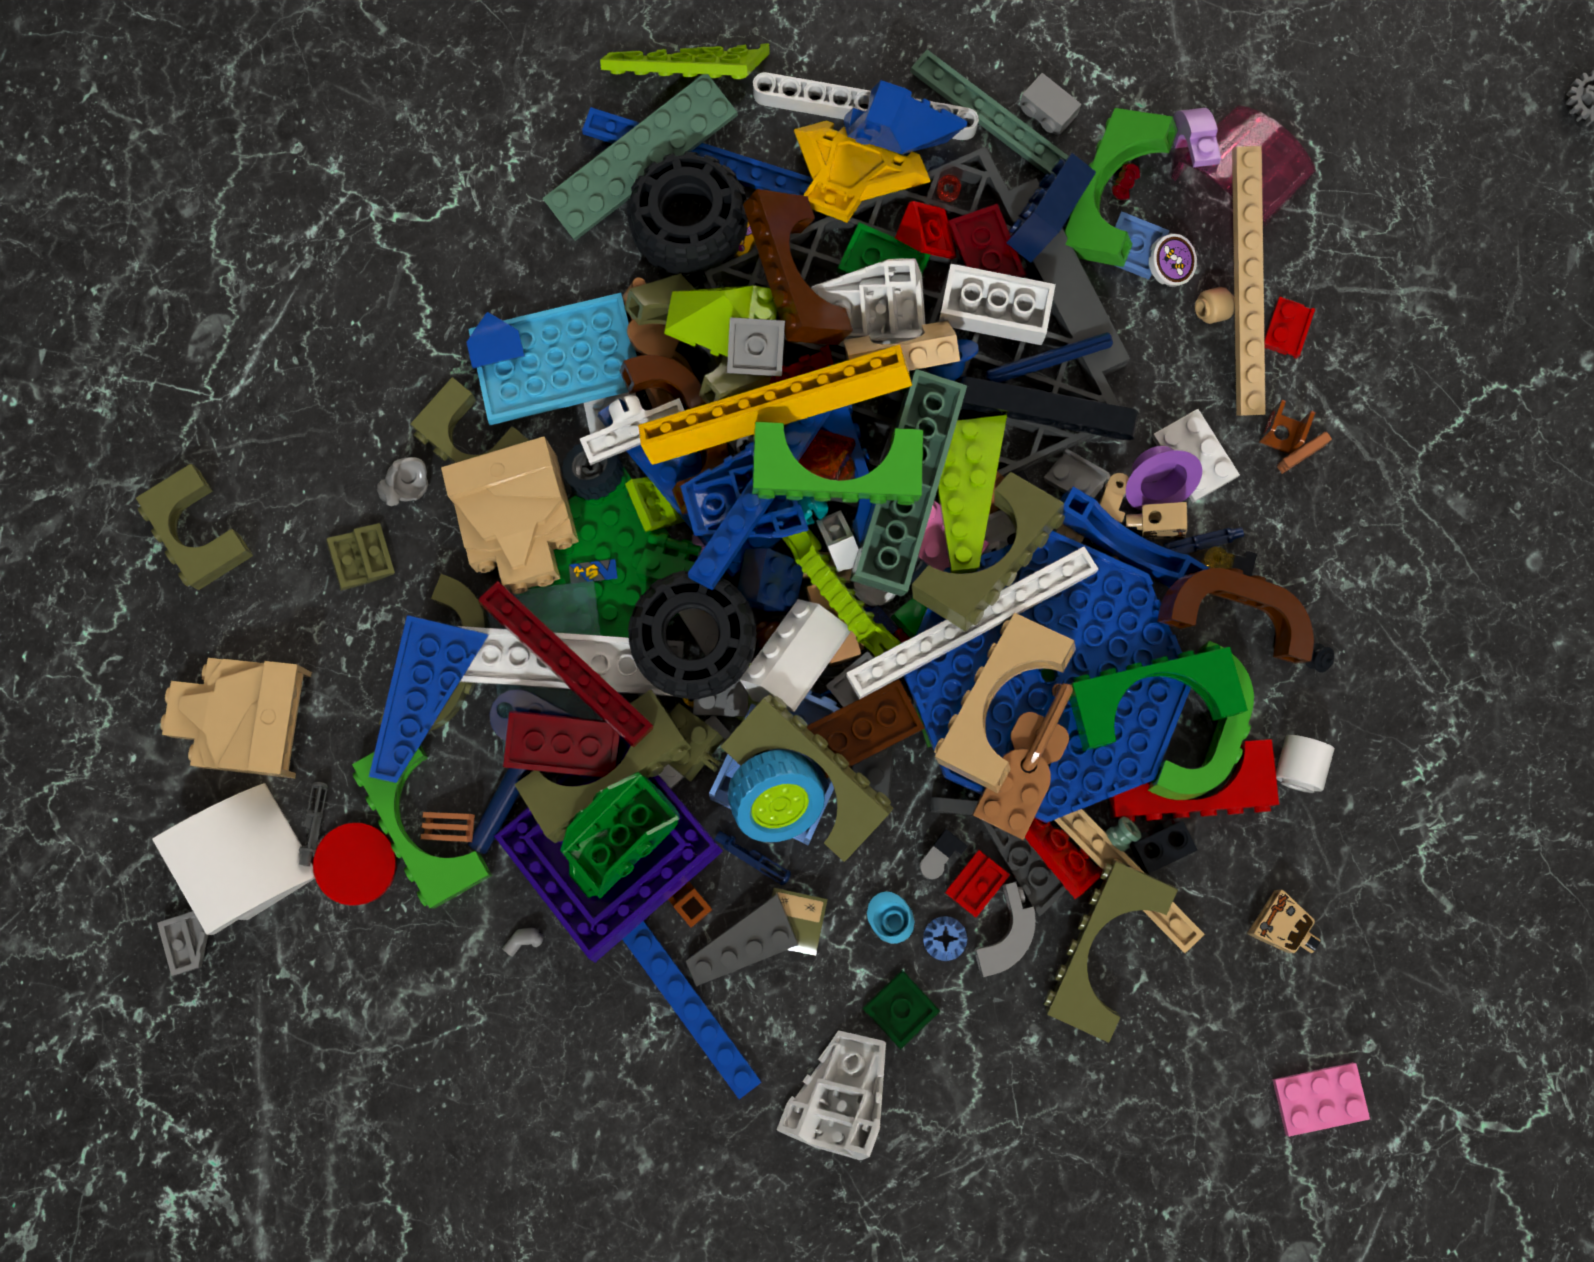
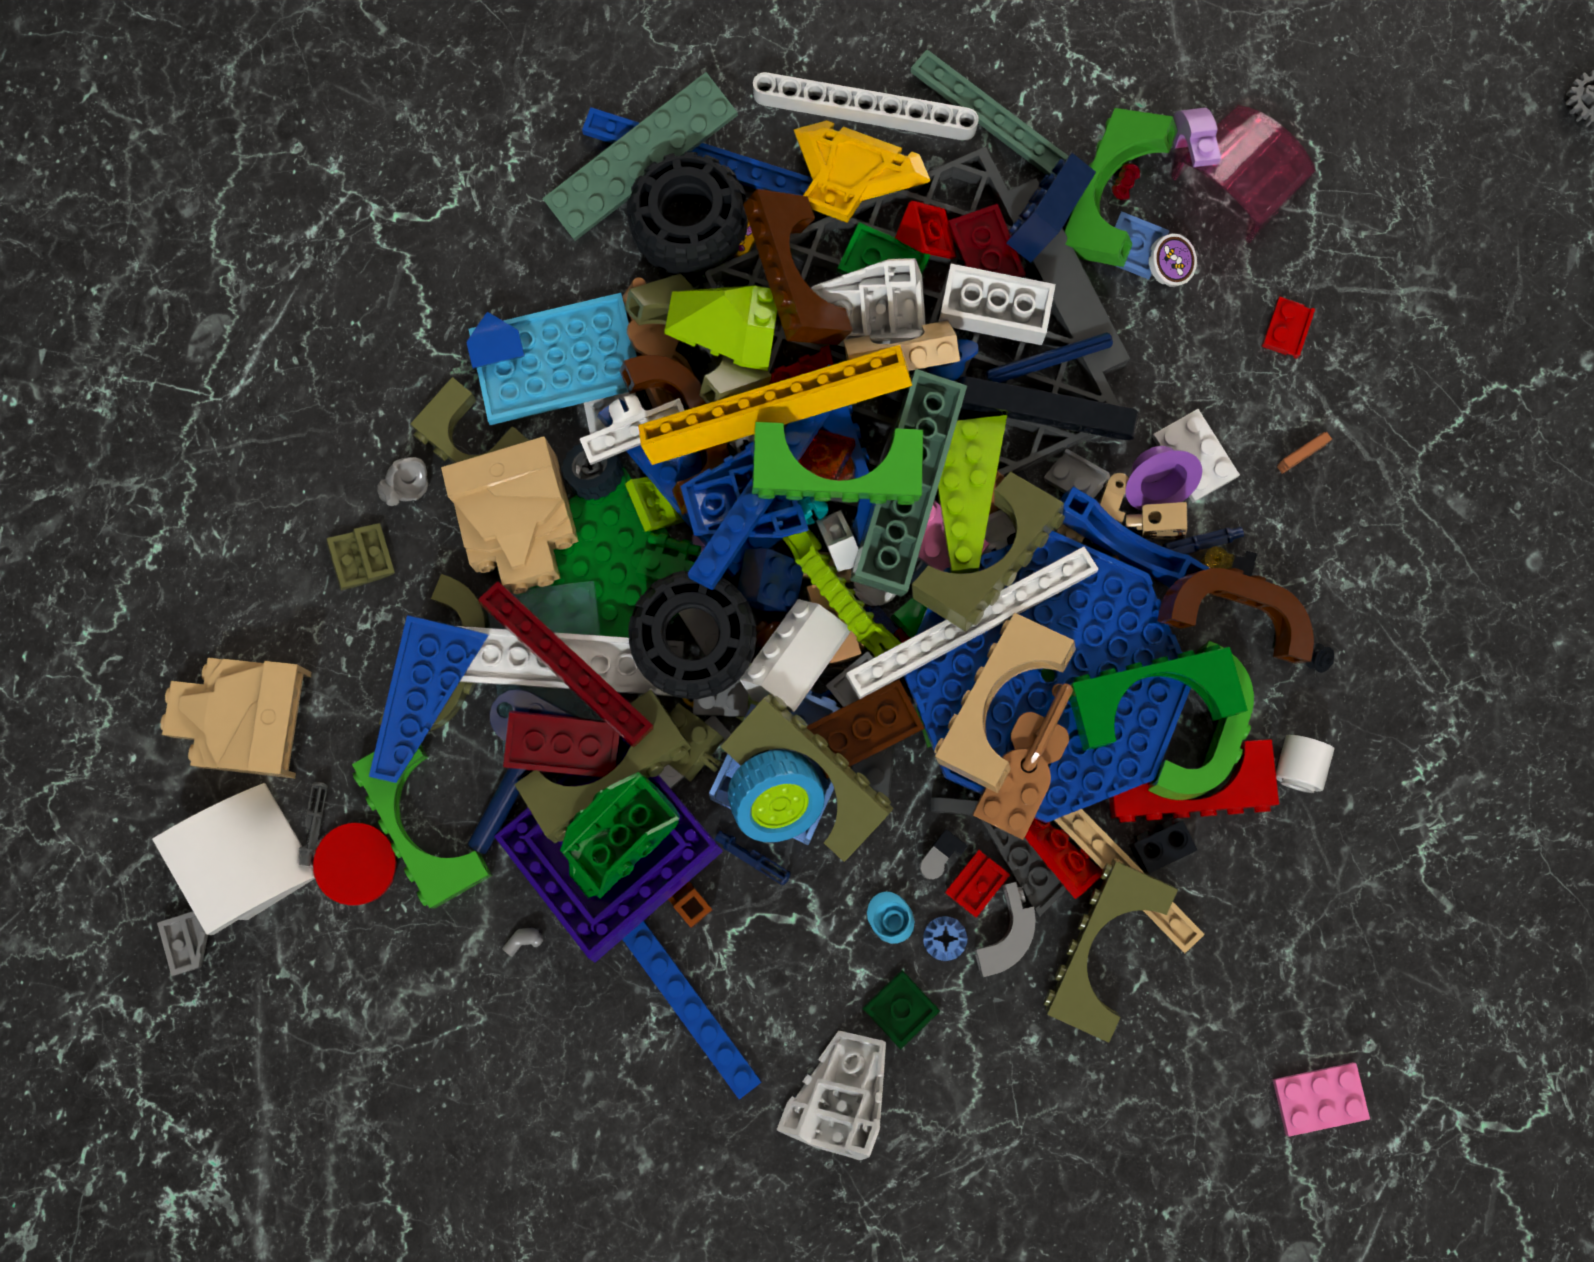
olive arch [136,464,253,590] -> none
nougat tile [421,812,475,842] -> none
sticker [569,559,617,584] -> none
lime wing [600,43,770,79] -> none
dark grey wing [686,892,799,986] -> none
light grey plate [727,317,785,376] -> none
slope [772,888,828,956] -> none
blue wedge [844,80,967,154] -> none
clear red bush [937,175,961,202] -> none
light grey brick [1019,73,1081,137] -> none
sand green wheel [1106,817,1141,852] -> none
tan head [1195,287,1235,324] -> none
tan plate [1232,146,1265,416] -> none
tan torso [1247,890,1321,953] -> none
dark orange piece [1259,399,1315,454] -> none

